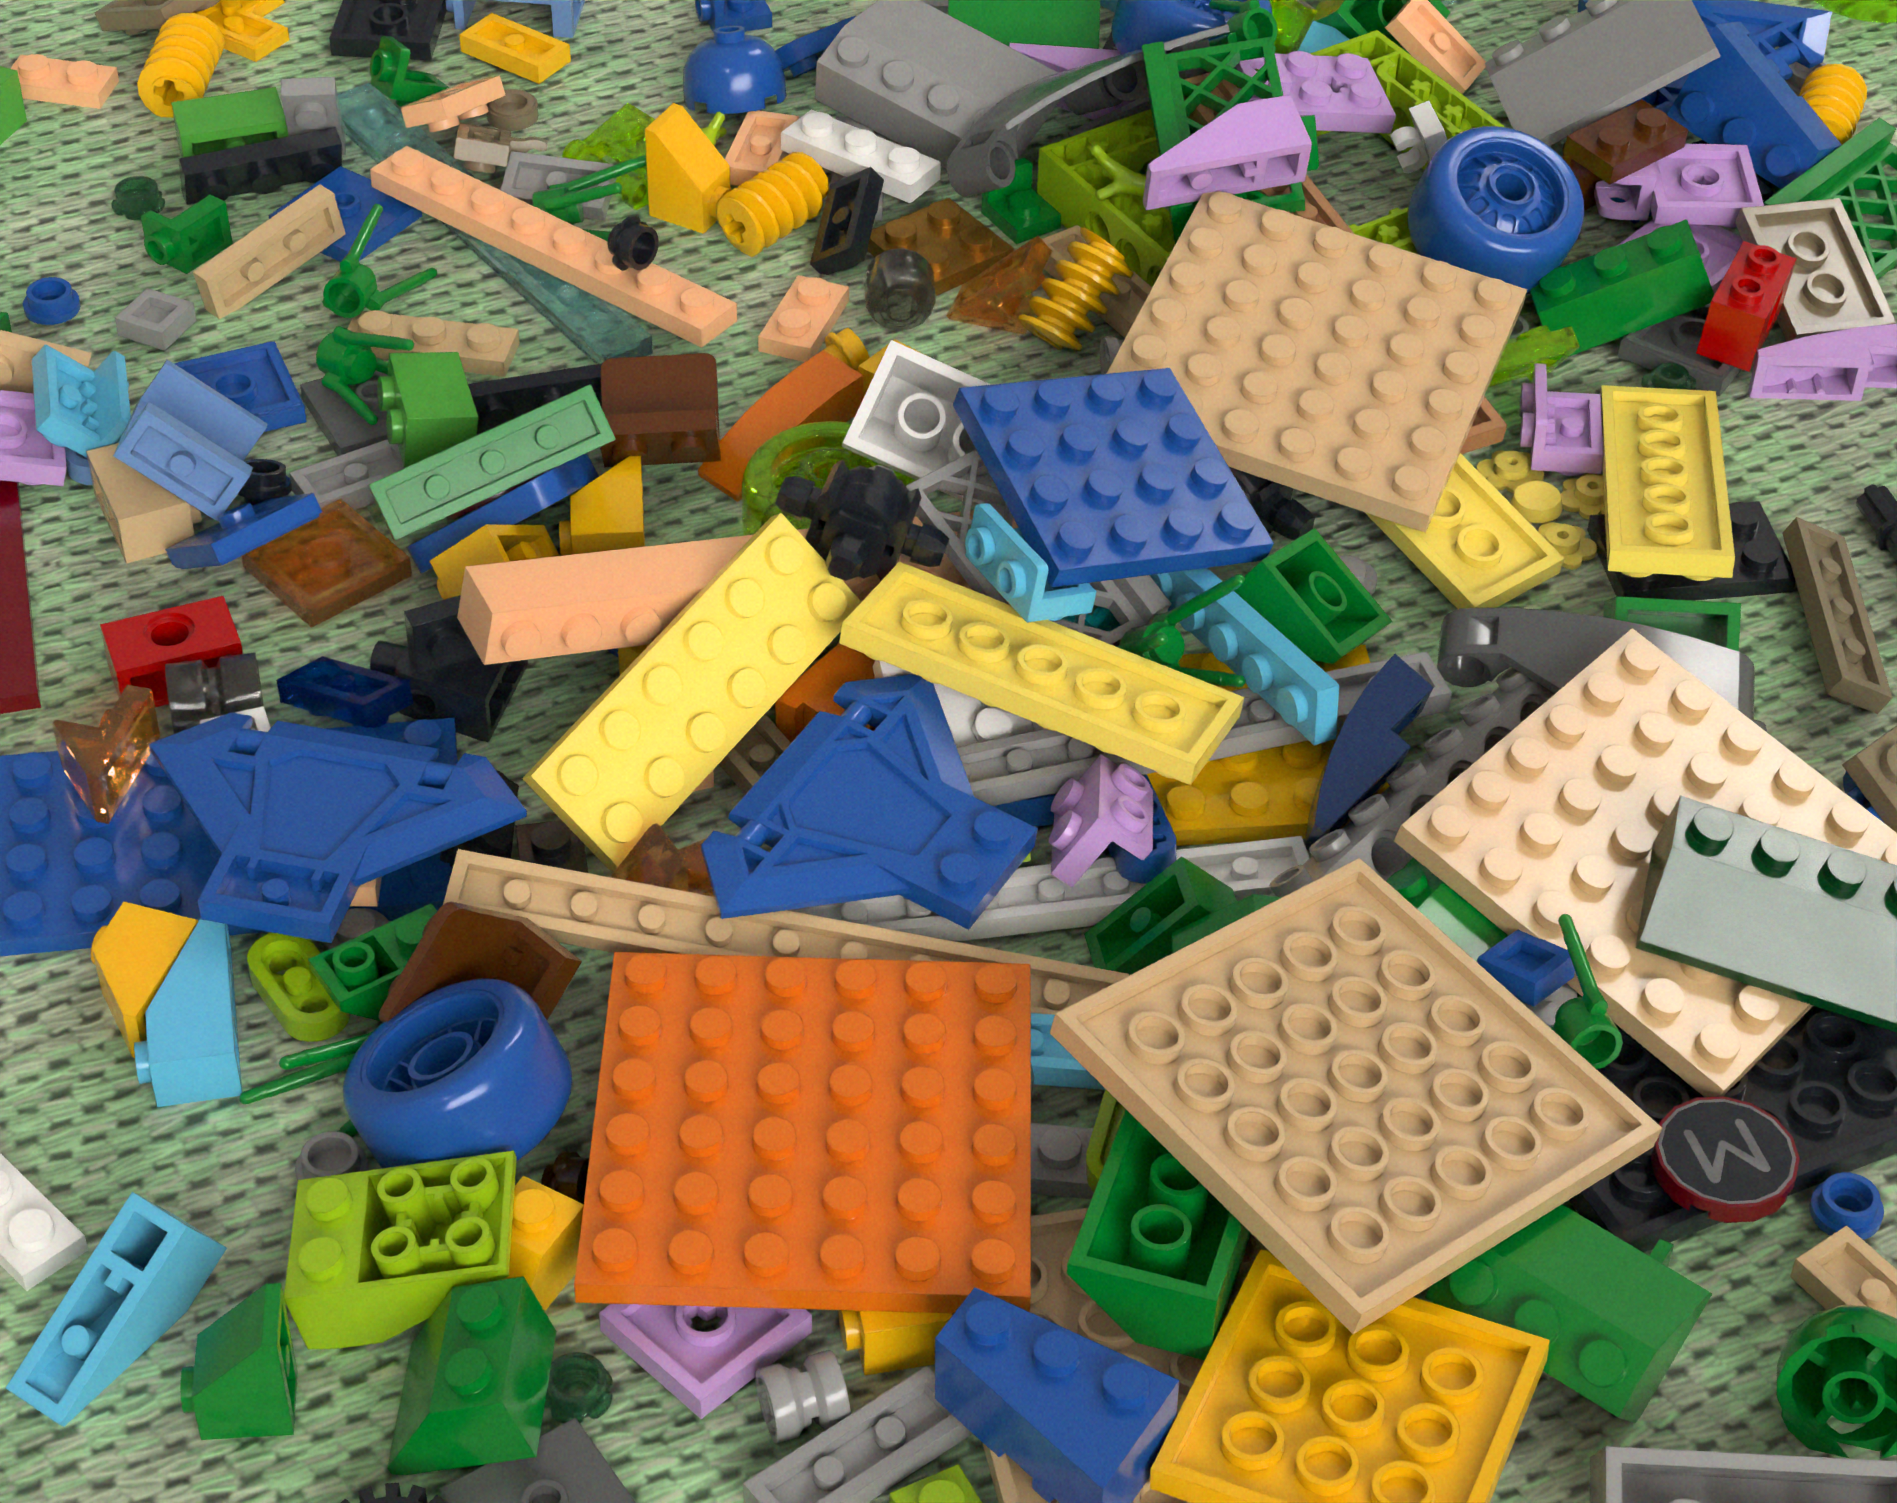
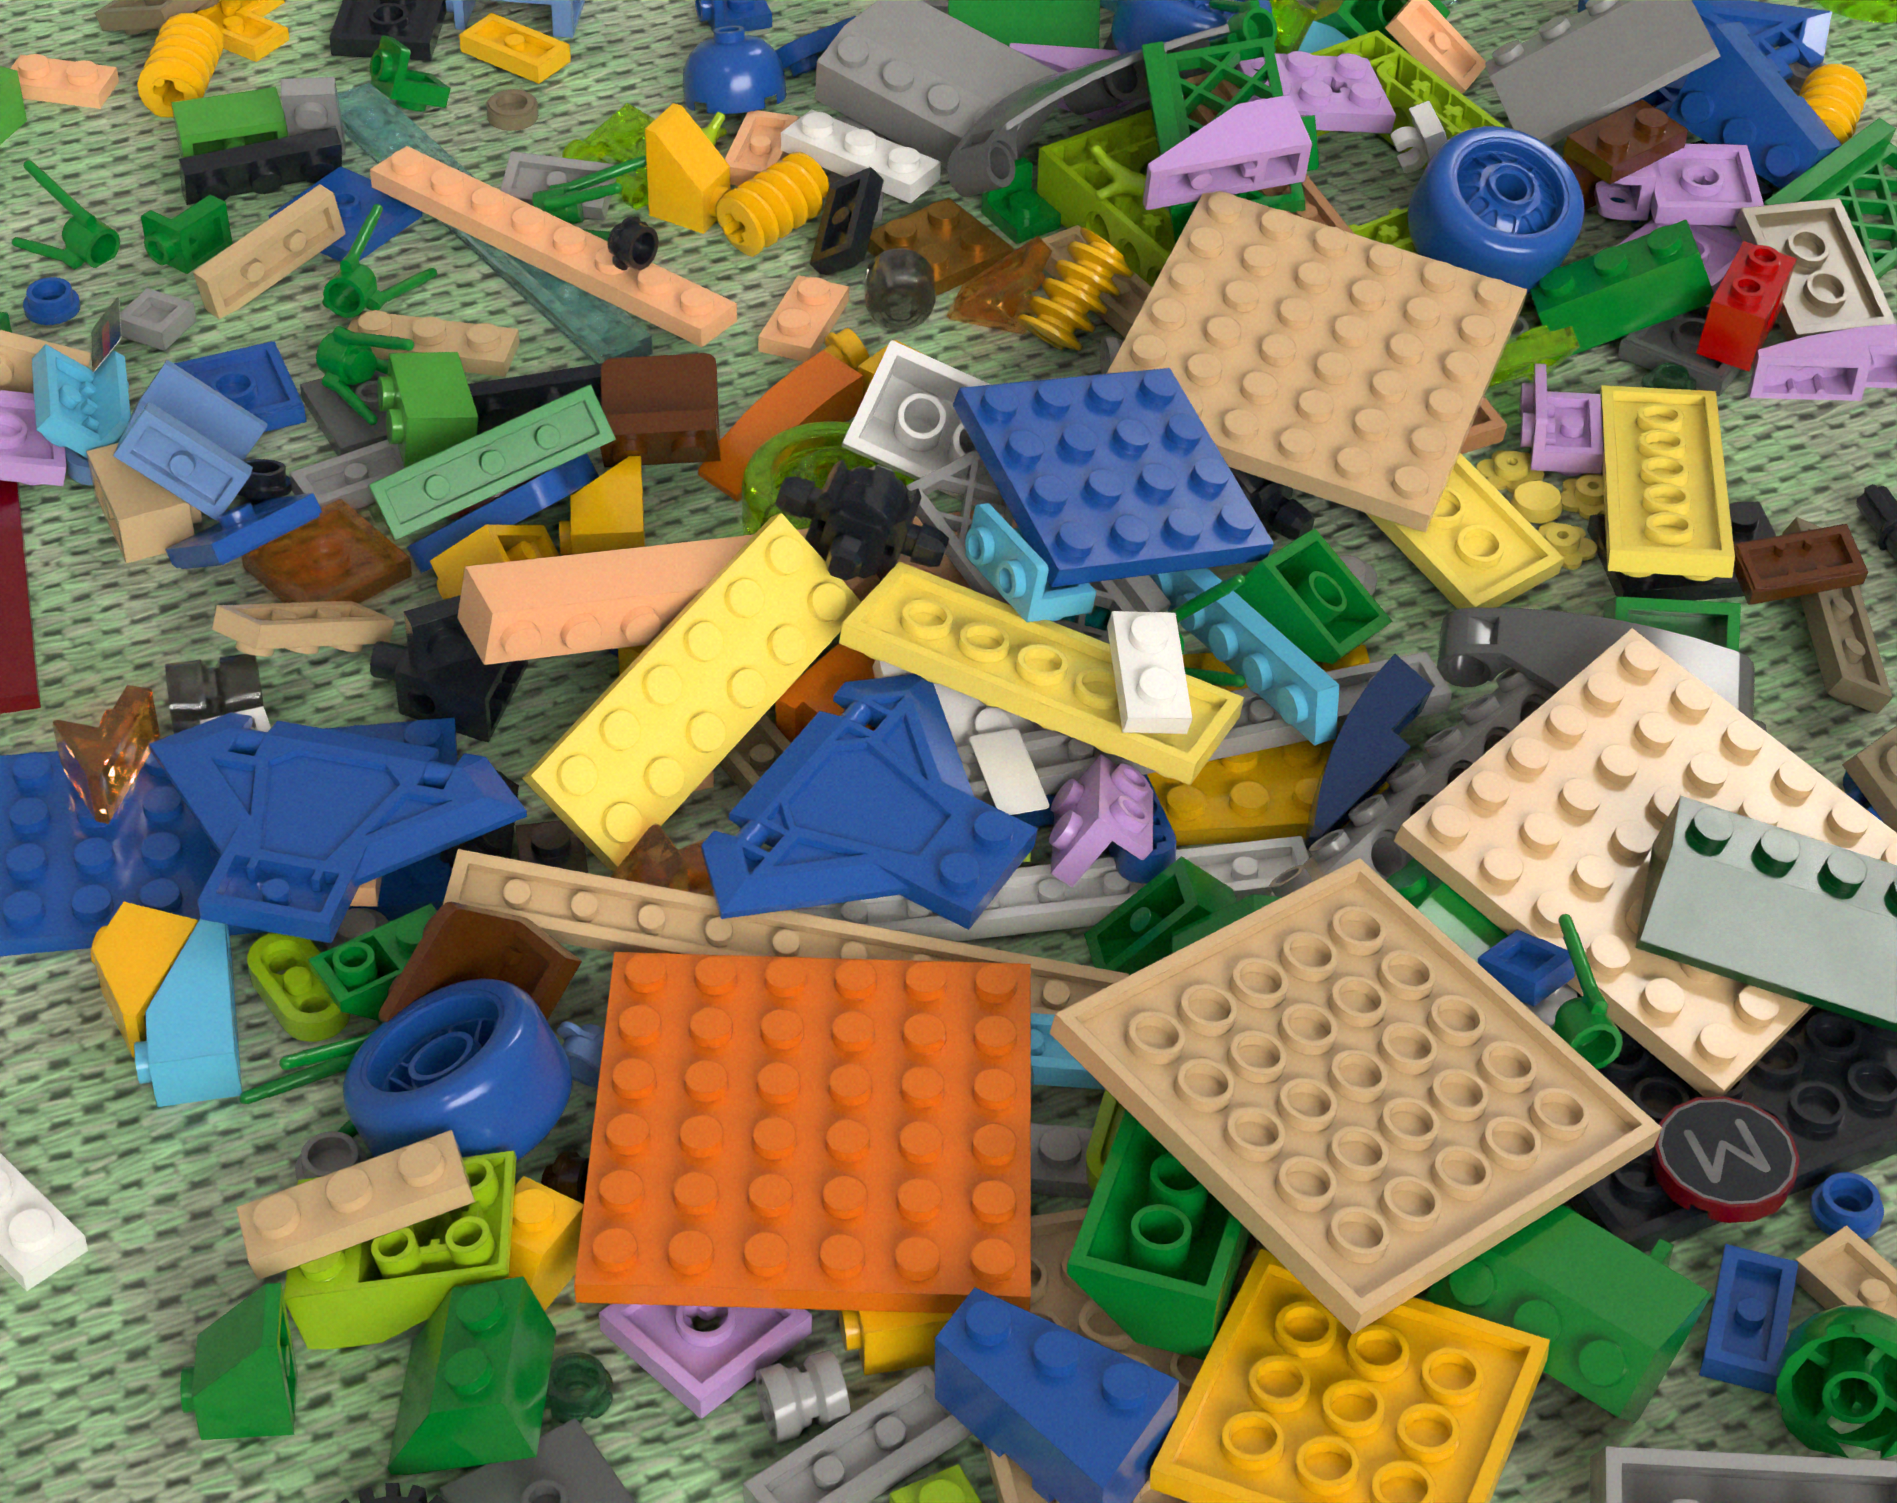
medium azure slope [6,1192,227,1427] -> none
red brick [100,595,248,715] -> none
clear green plate [111,176,165,221] -> none
clear blue plate [276,656,413,728] -> none
light nougat plate [400,75,506,132] -> none
dark tan plate [454,123,548,173] -> none
none -> green plant [12,160,120,270]
none -> black sticker [91,297,122,372]
none -> tan plate [212,601,395,657]
none -> tan plate [236,1130,475,1280]
none -> medium blue plate [557,1021,605,1088]
none -> white sticker [969,729,1049,815]
none -> white plate [1107,611,1192,734]
none -> blue plate [1699,1244,1799,1395]
none -> reddish brown plate [1733,524,1868,605]

